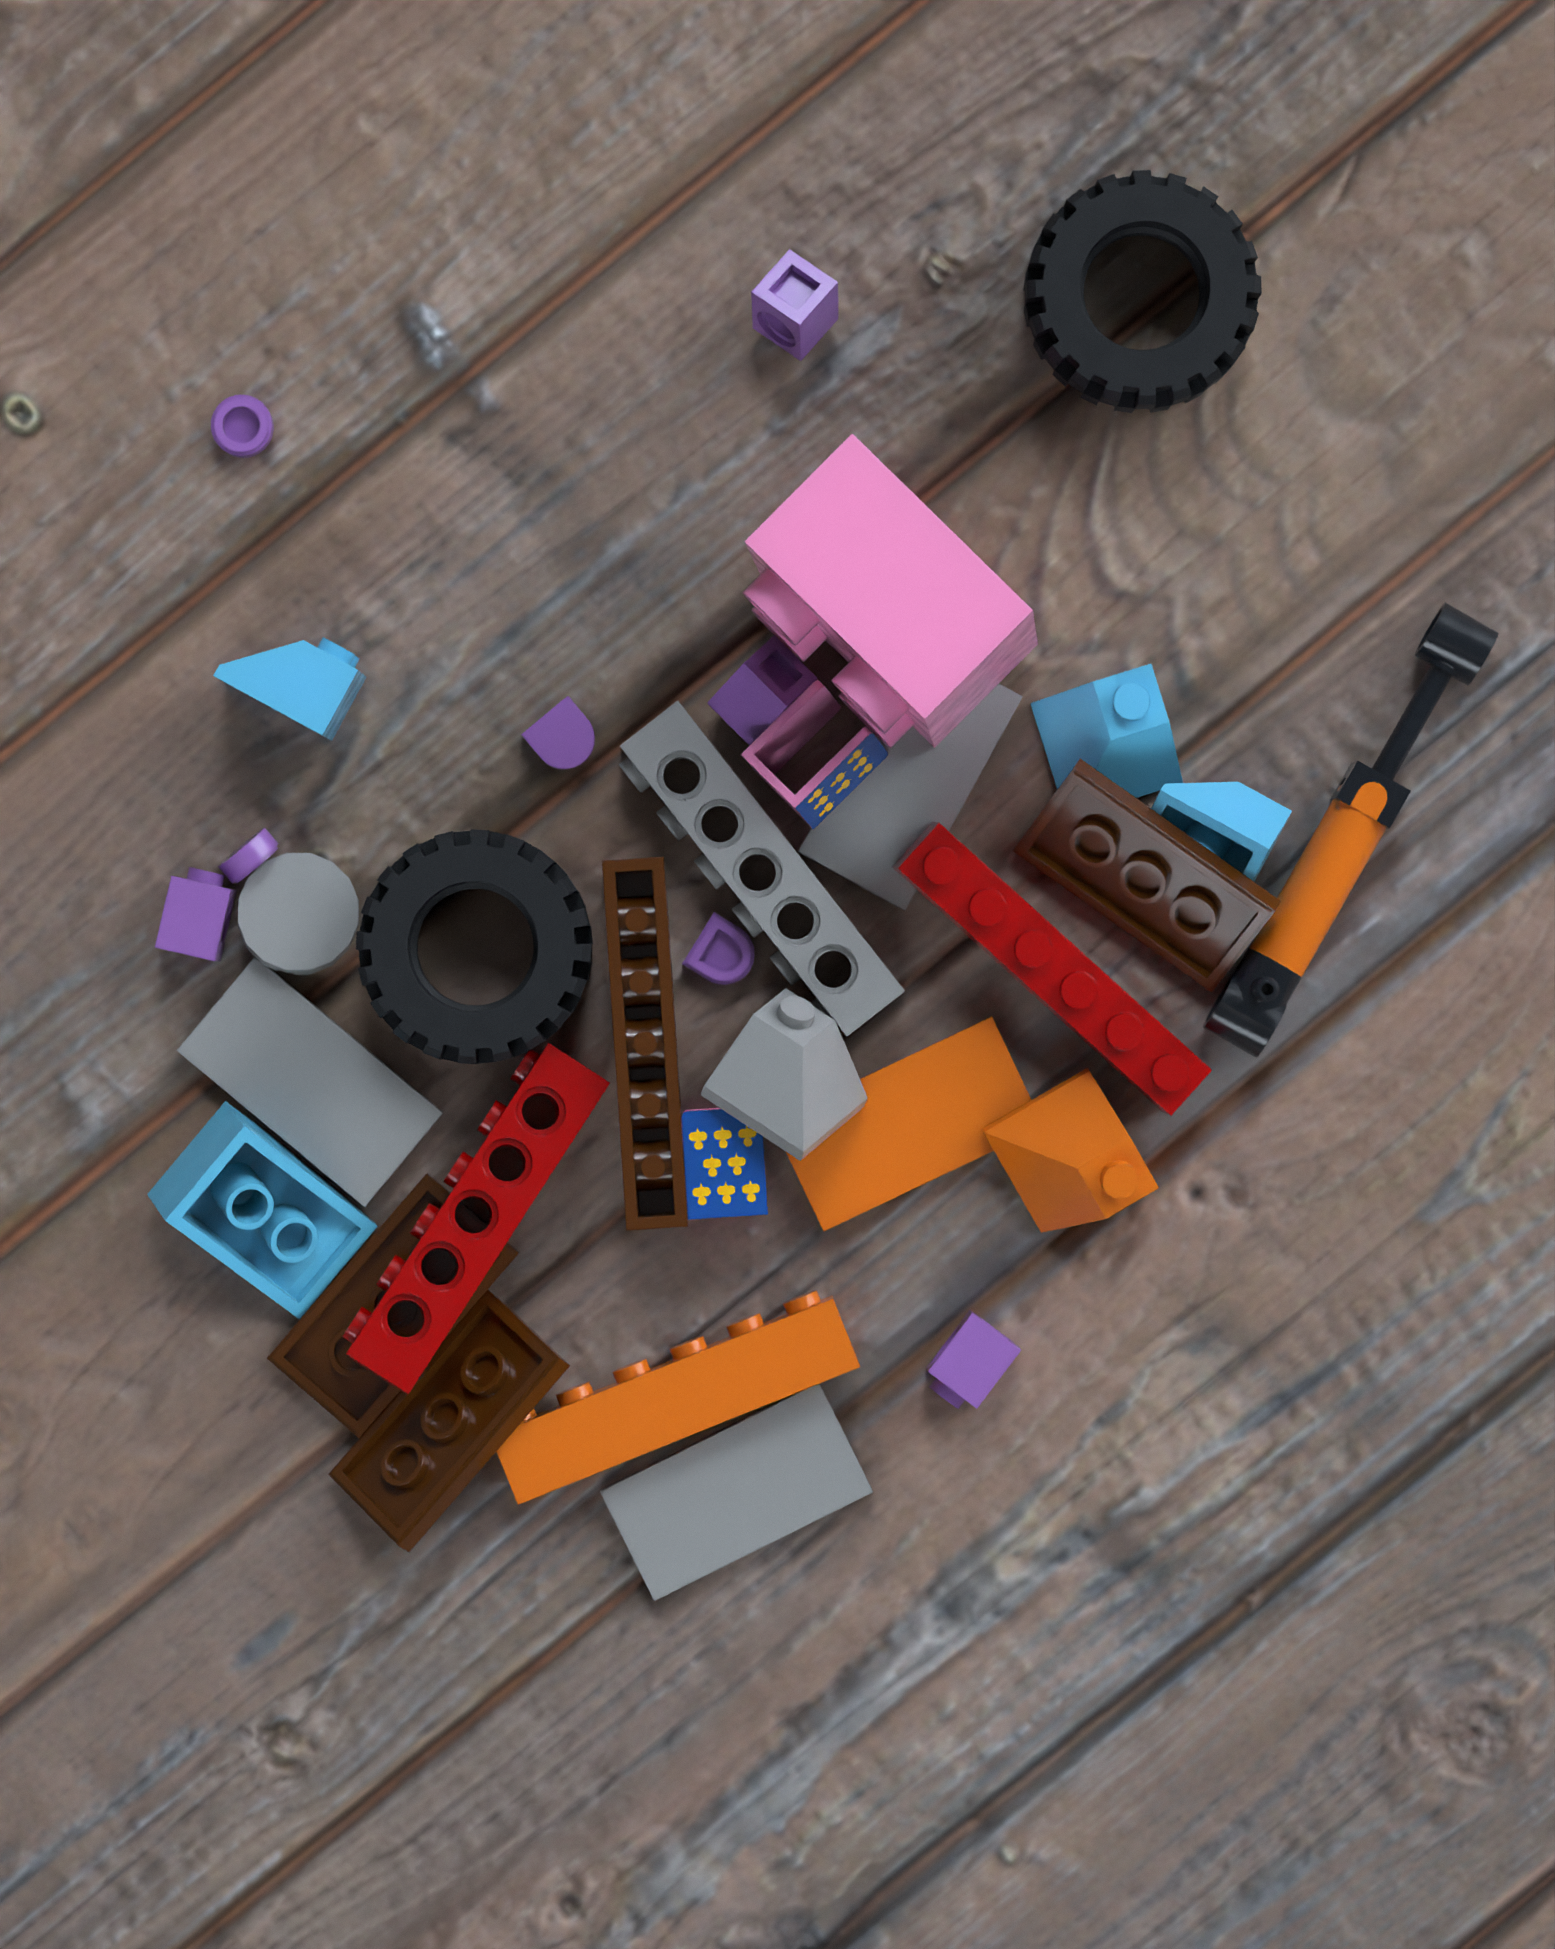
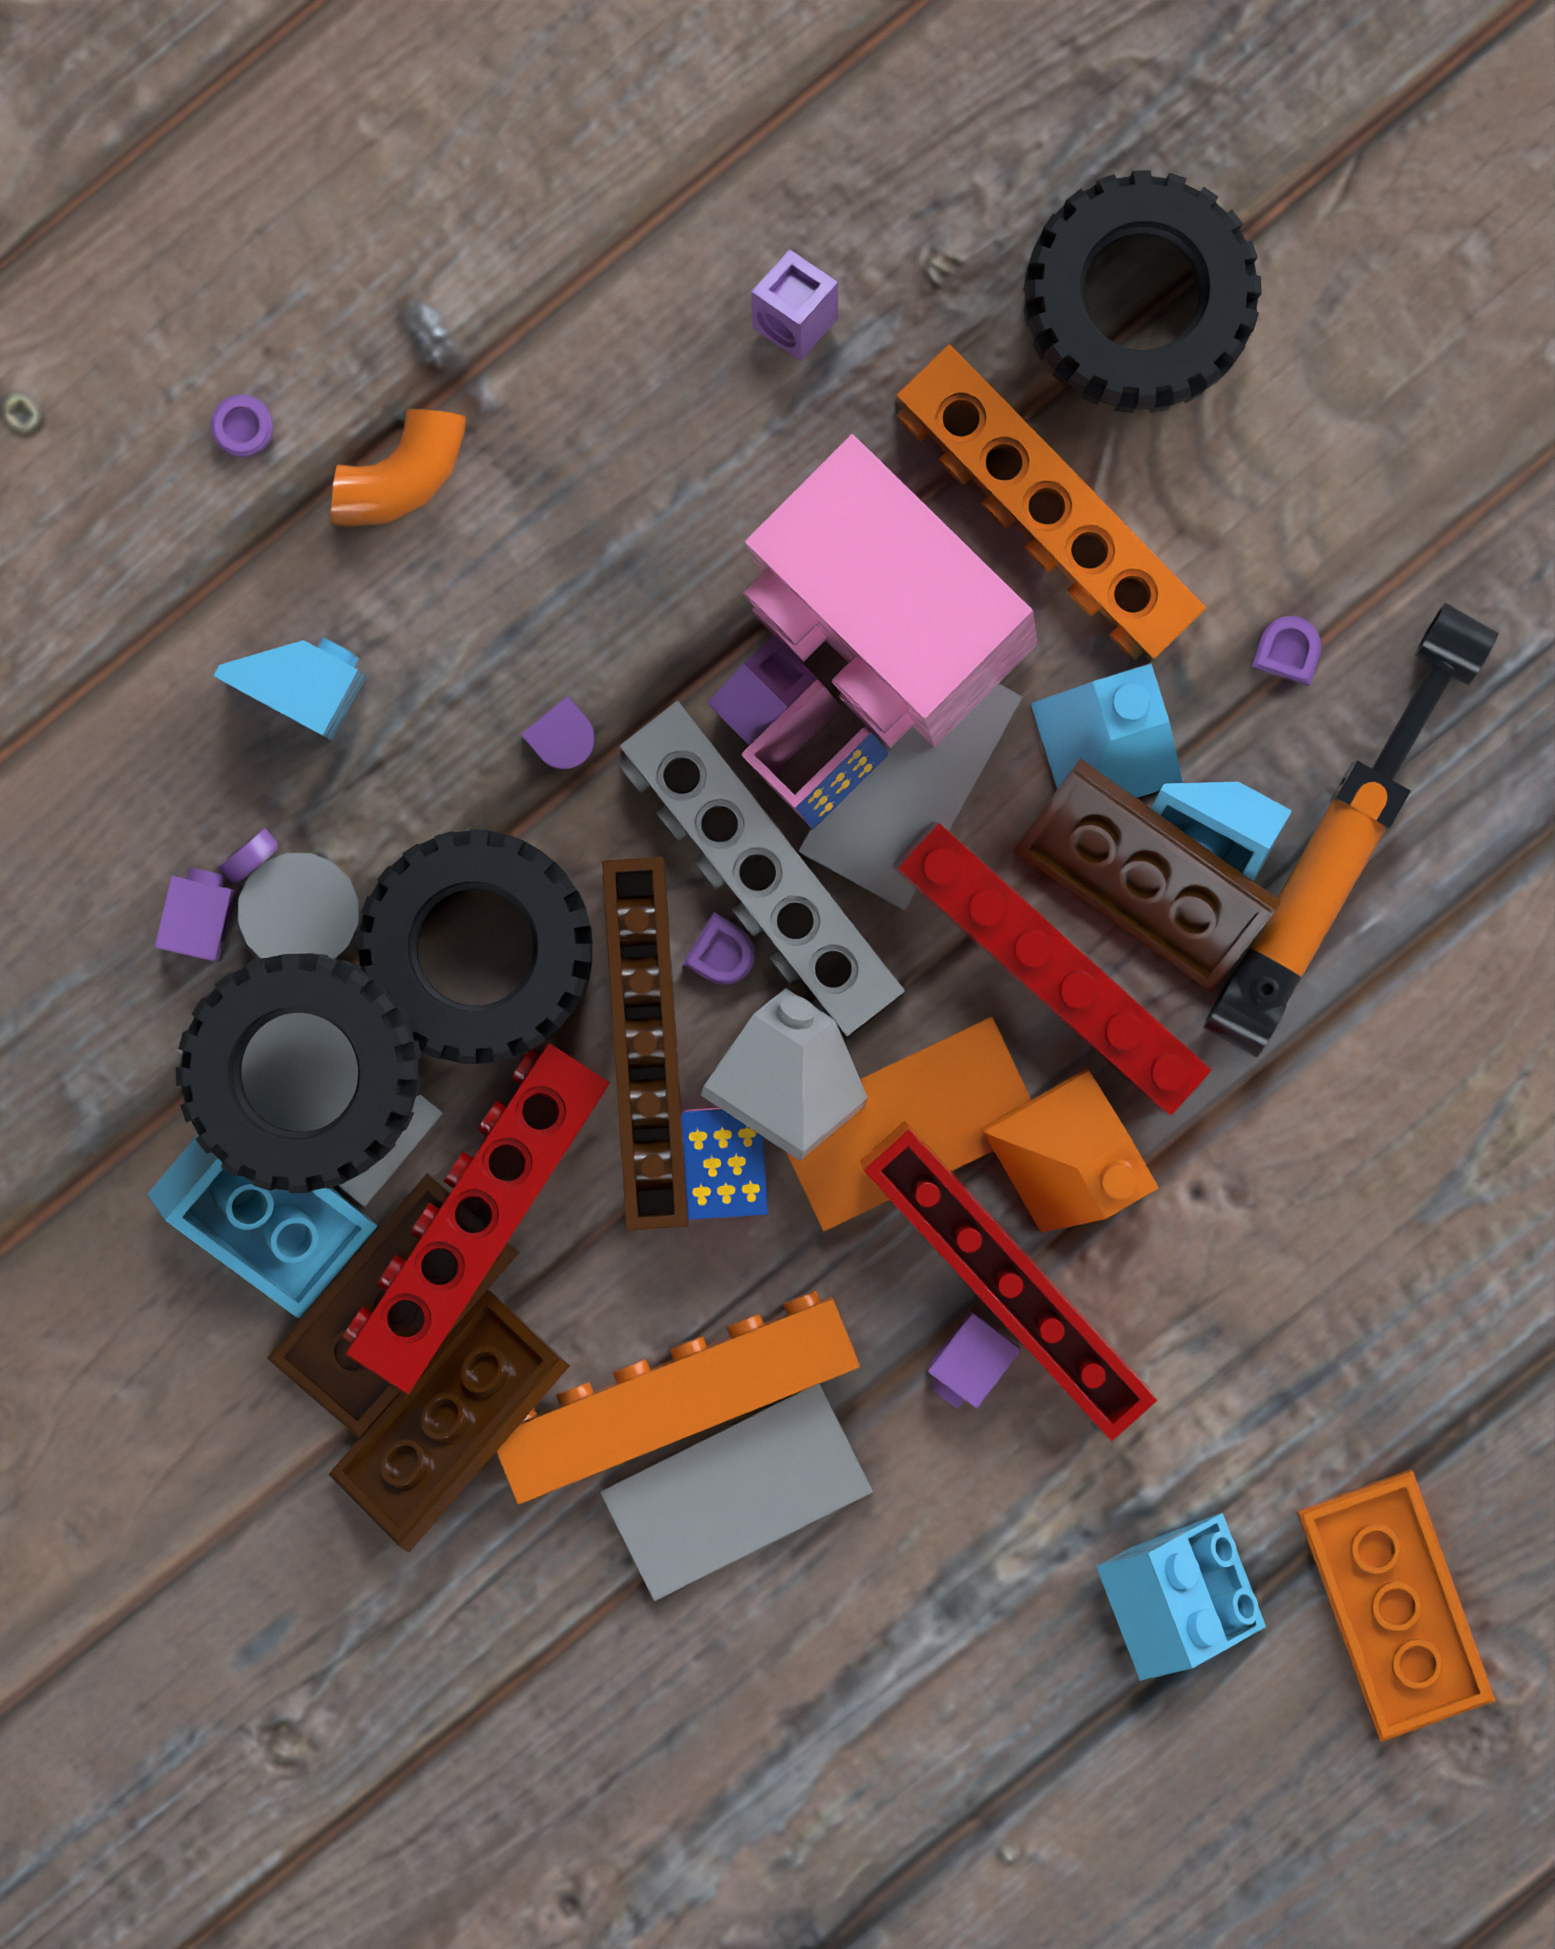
none -> black tyre [176,953,422,1193]
none -> orange cylinder [331,409,466,527]
none -> red brick [860,1121,1158,1441]
none -> orange brick [895,344,1207,663]
none -> medium azure slope [1096,1513,1266,1681]
none -> medium lavender tile [1250,616,1321,686]
none -> orange tile [1296,1469,1496,1742]

